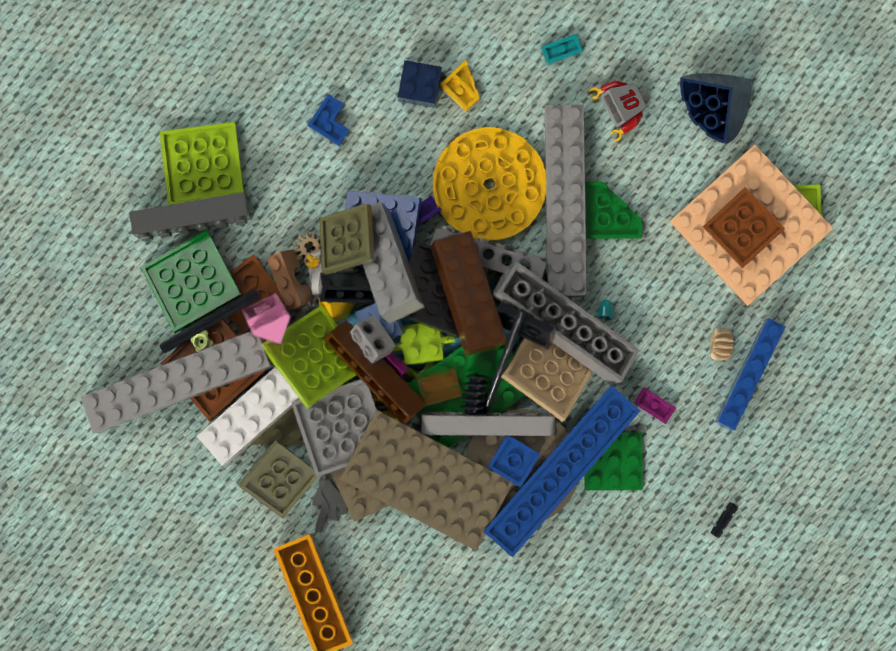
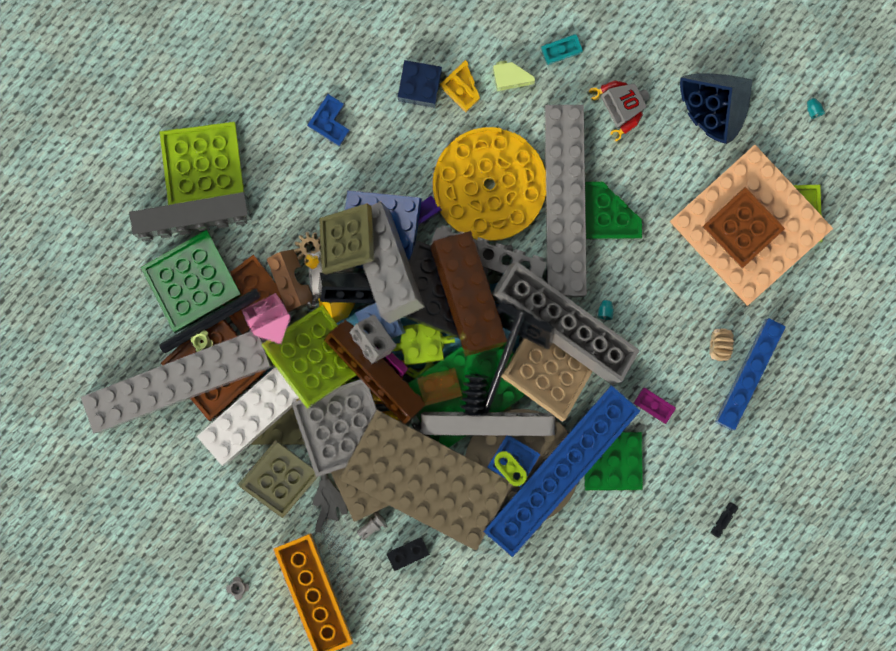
none -> light grey plate [226,577,249,600]
none -> light grey pin [357,512,387,541]
none -> black brick [386,536,430,571]
none -> yellowish green slope [493,61,535,91]
none -> lime plate [494,451,527,486]
none -> teal hose [807,98,825,119]

